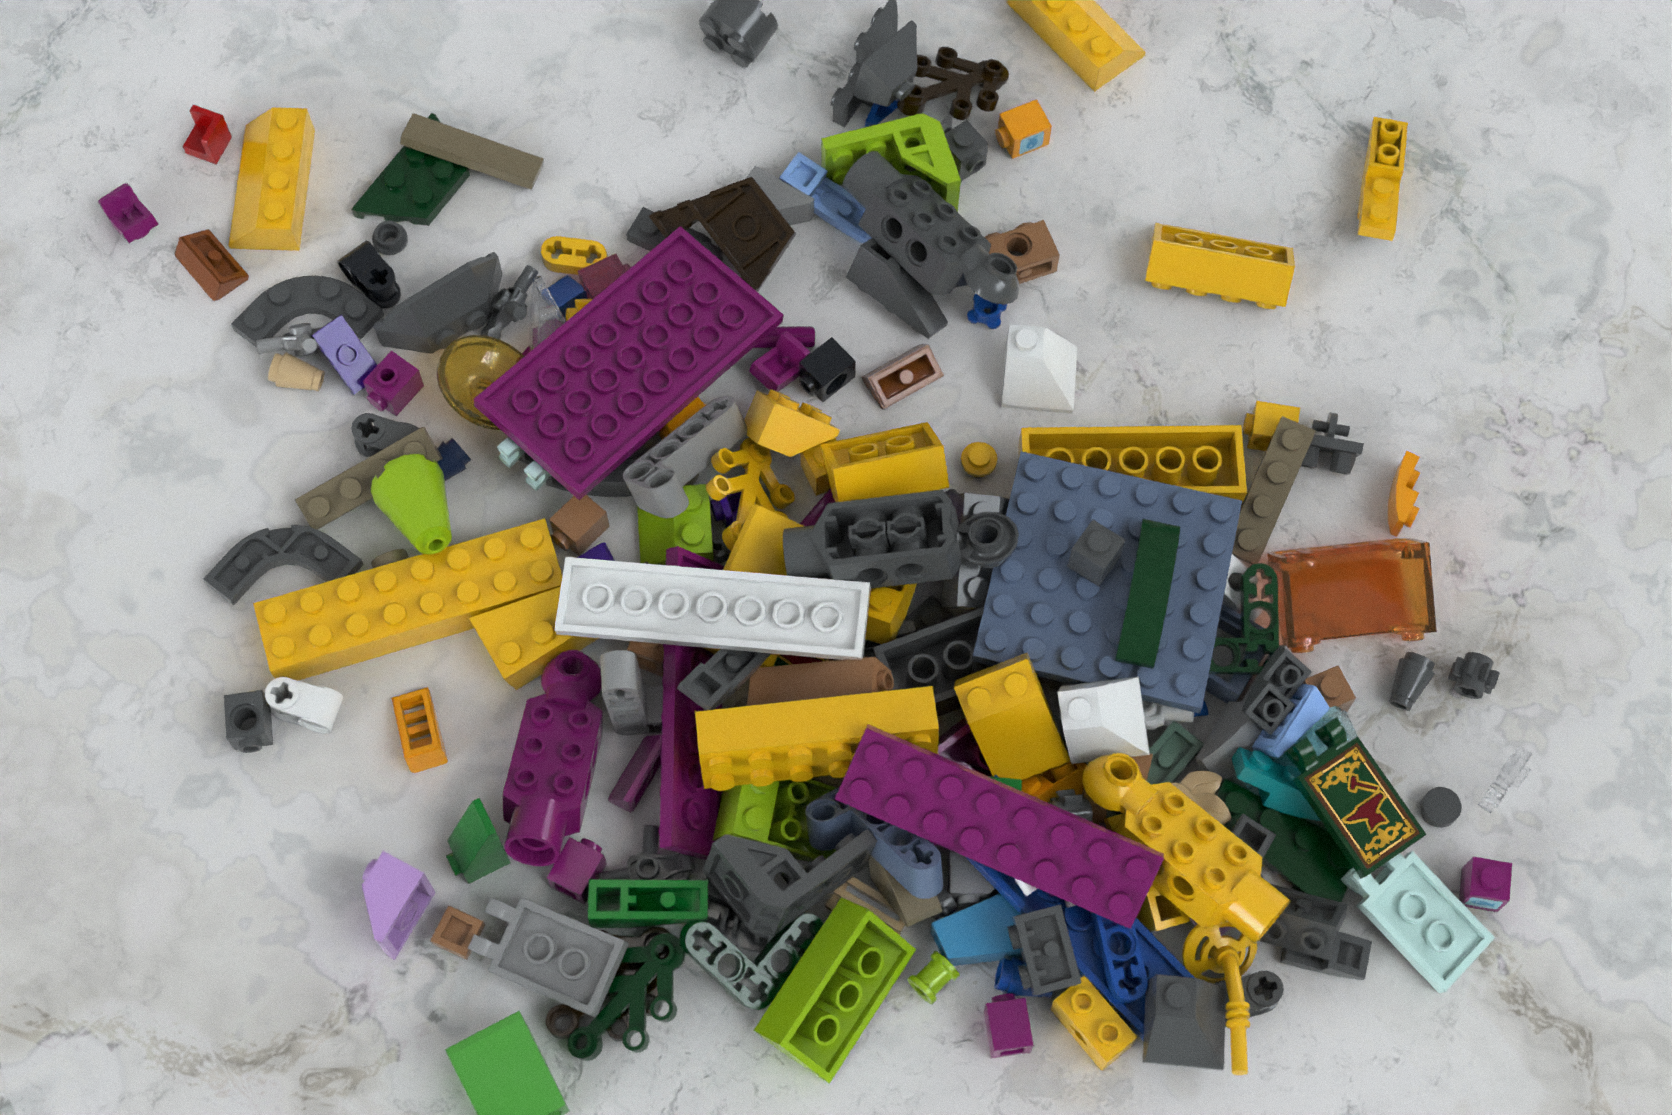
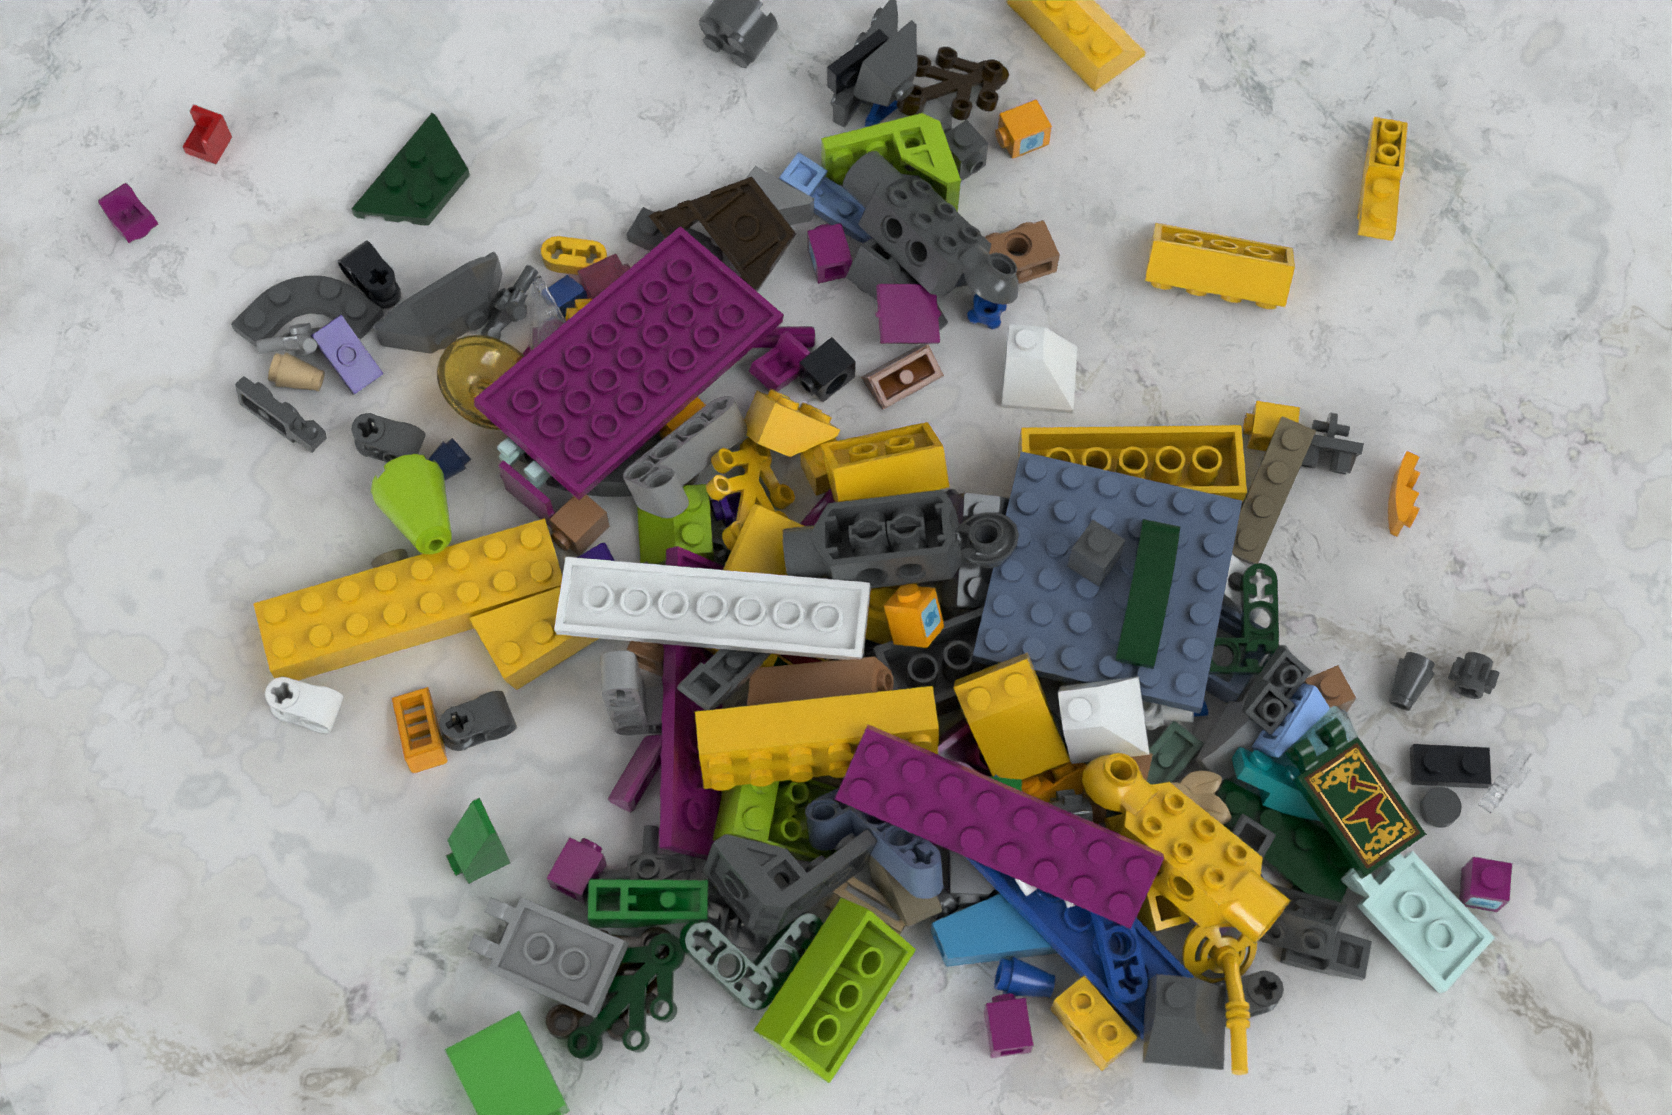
dark orange slope [175,229,249,301] -> none
dark grey plate [203,525,364,605] -> none
dark grey brick [224,690,273,753] -> none
yellow slope [228,107,315,251] -> none
dark tan plate [295,427,443,530] -> none
lavender slope [362,851,436,960] -> none
magenta brick [363,350,424,416] -> none
dark grey plate [372,221,408,255] -> none
dark tan tile [400,113,544,190] -> none
medium nougat plate [430,905,485,960] -> none
magenta brick [502,650,603,866] -> none
lime bush [907,951,960,1004] -> none
yellow plate [961,442,997,478] -> none
dark grey bracket [1007,904,1082,996] -> none
clear orange windscreen [1267,538,1437,653] -> none
none -> dark grey hinge [235,376,327,453]
none -> dark grey piece [440,690,517,751]
none -> magenta piece [498,460,556,528]
none -> magenta brick [807,223,852,284]
none -> black plate [827,29,889,95]
none -> magenta piece [875,284,941,344]
none -> light orange brick [884,584,944,648]
none -> black plate [1410,744,1492,789]

